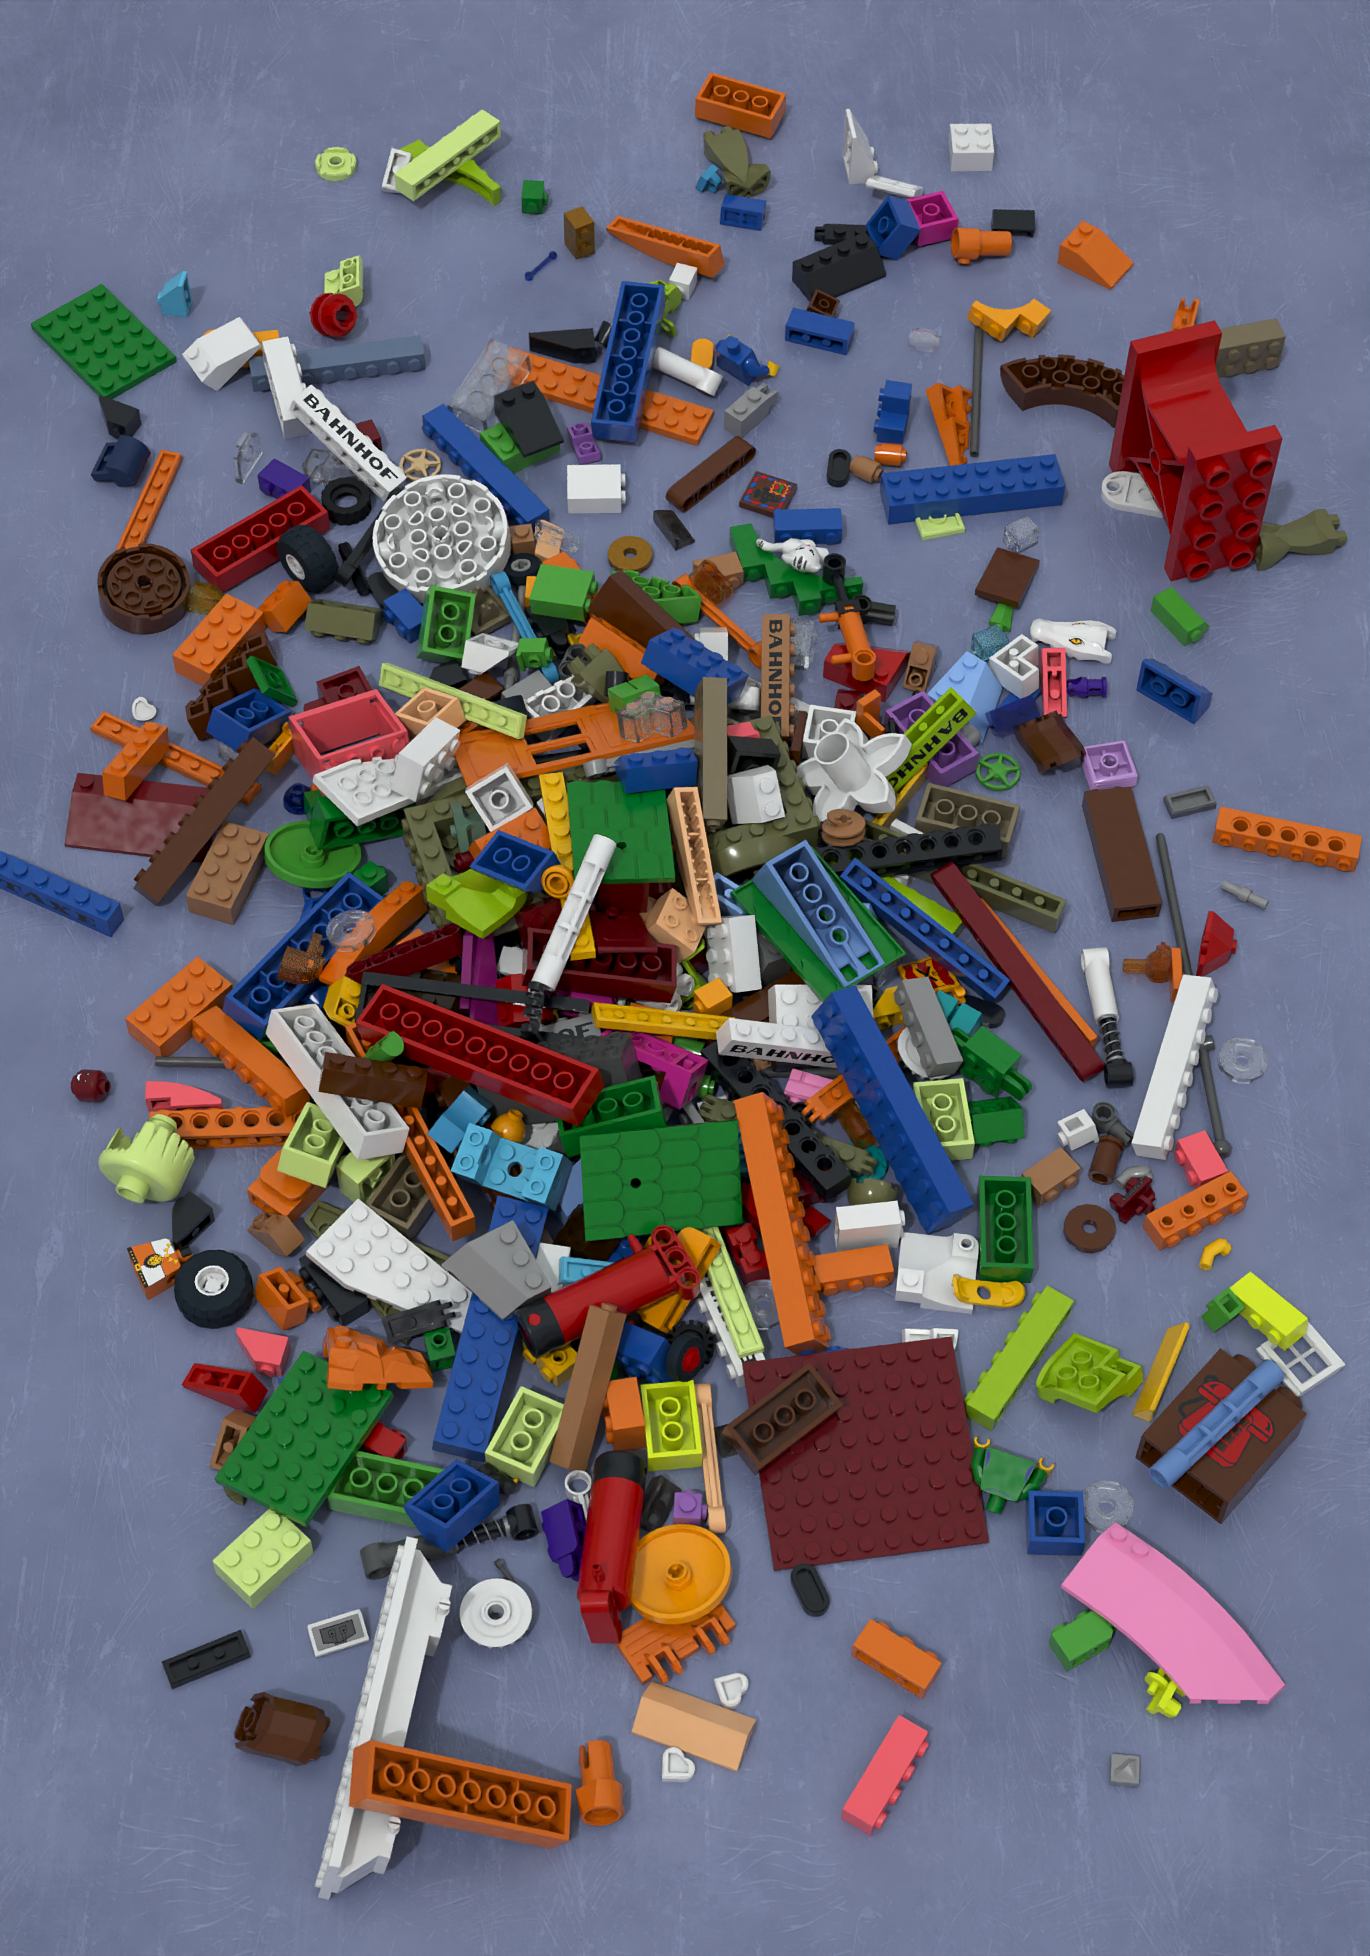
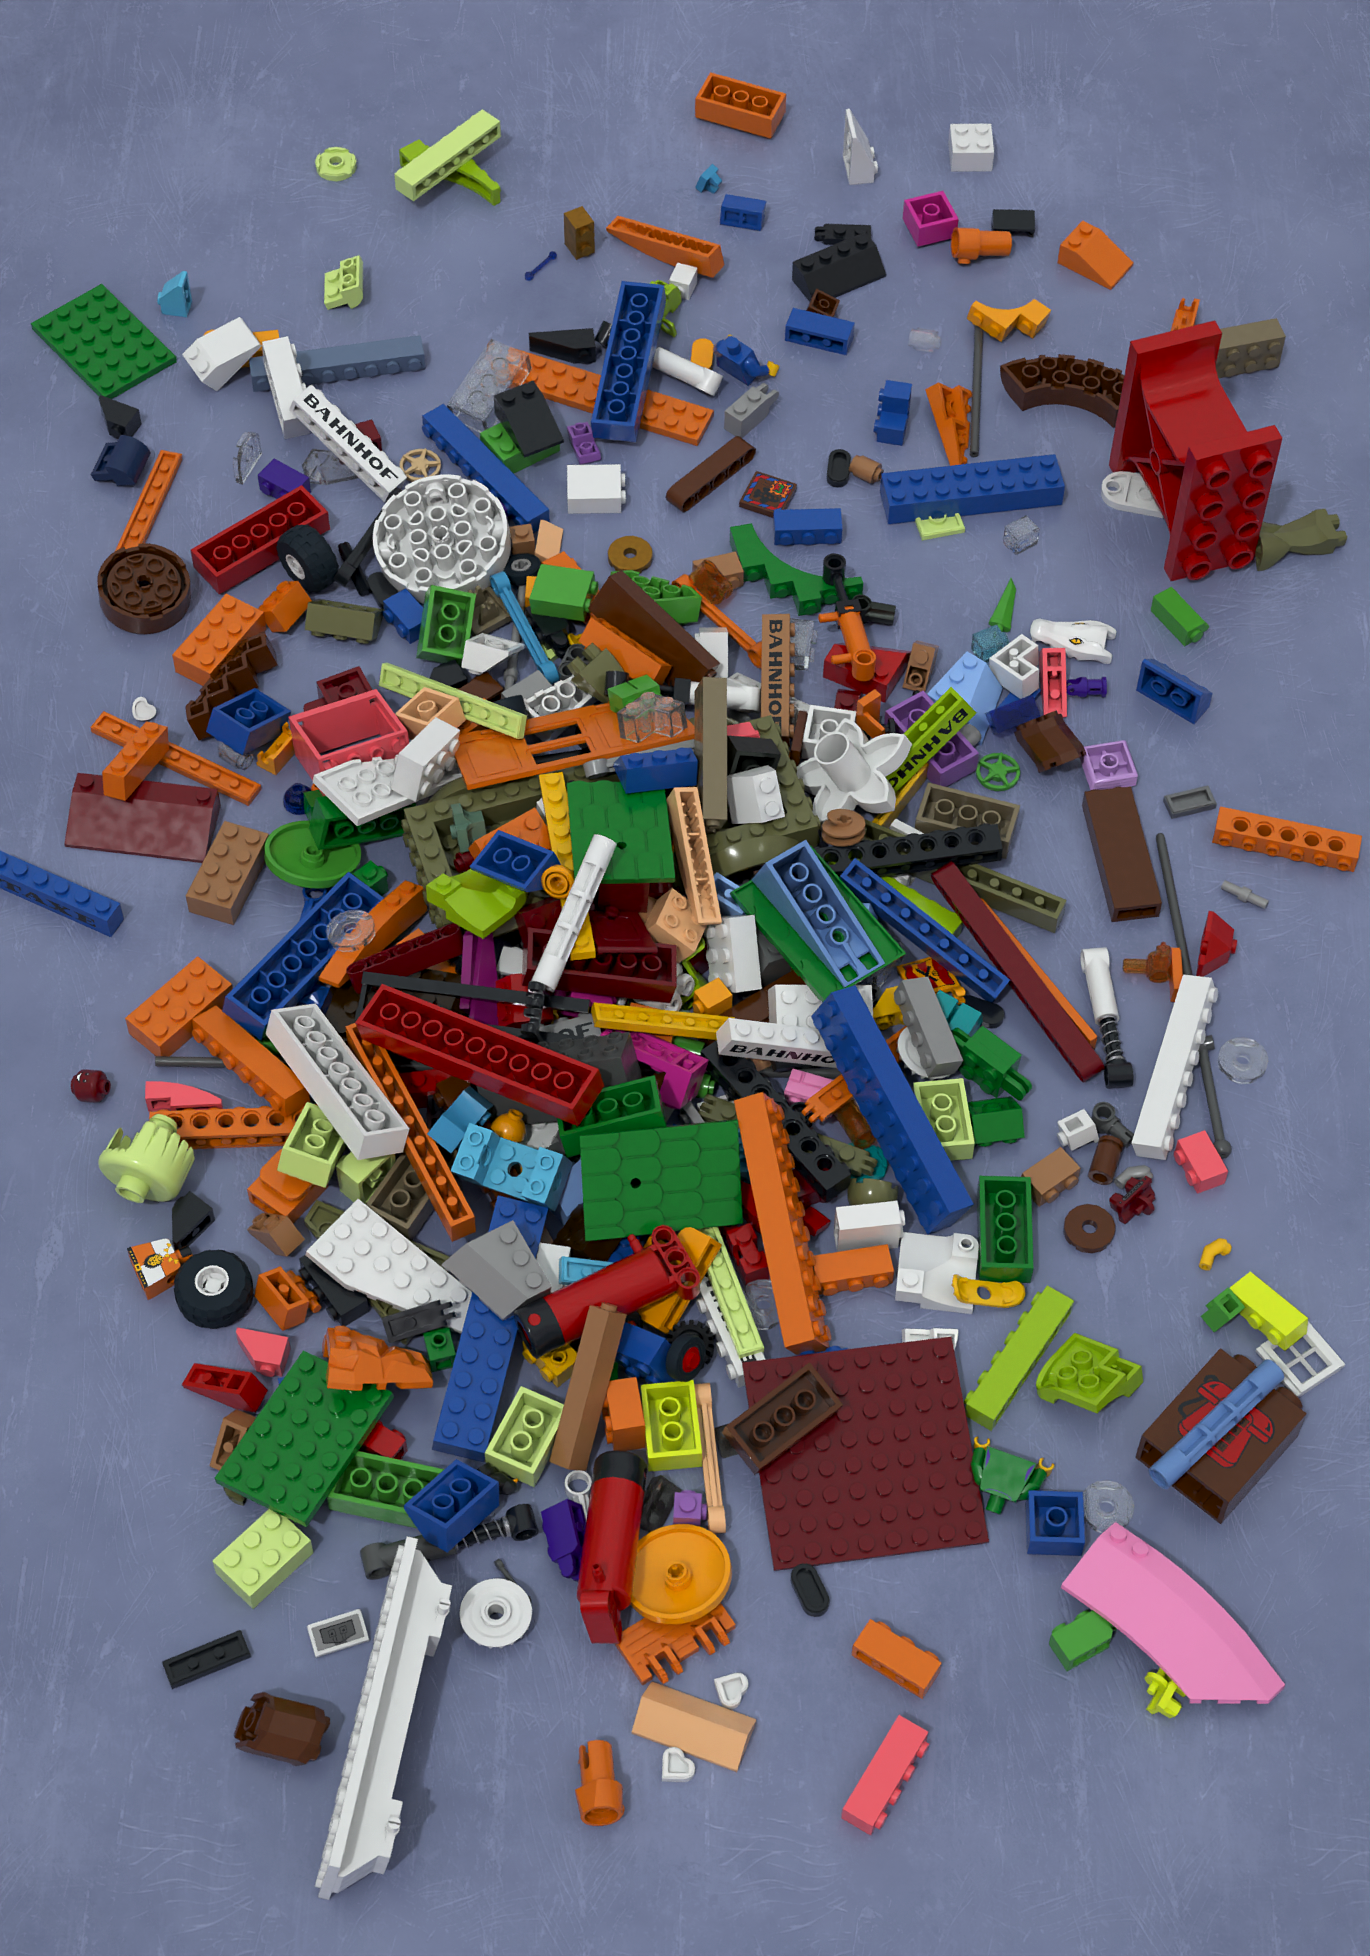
reddish brown brick [133,737,276,906] -> none
clear yellow brick [188,580,224,615] -> none
green tile [246,656,298,707] -> none
clear orange brick [277,932,325,985] -> none
red piece [309,292,358,337] -> none
reddish brown brick [318,1052,427,1109] -> none
black tyre [321,477,372,526] -> none
yellow slope [323,976,362,1027] -> none
orange brick [349,1740,572,1849] -> none
bright green brick [363,1031,404,1062] -> none
white slope [381,148,412,193] -> none
white brick [465,763,534,832] -> none
bright green brick [516,638,553,671] -> none
green brick [521,180,548,214] -> none
clear slope [534,520,581,554] -> none
blue brick [641,627,749,705] -> none
clear smoke slope [653,510,695,551] -> none
olive hips [703,126,771,198] -> none
white animal [756,538,829,573] -> none
blue brick [865,195,921,260] -> none
white piece [866,175,924,198] -> none
orange brick [874,443,907,467] -> none
reddish brown tile [975,547,1040,608] -> none
light grey tile [1109,1754,1140,1787] -> none
yellow slope [1133,1322,1190,1422] -> none
orange brick [1143,1171,1248,1251] -> none

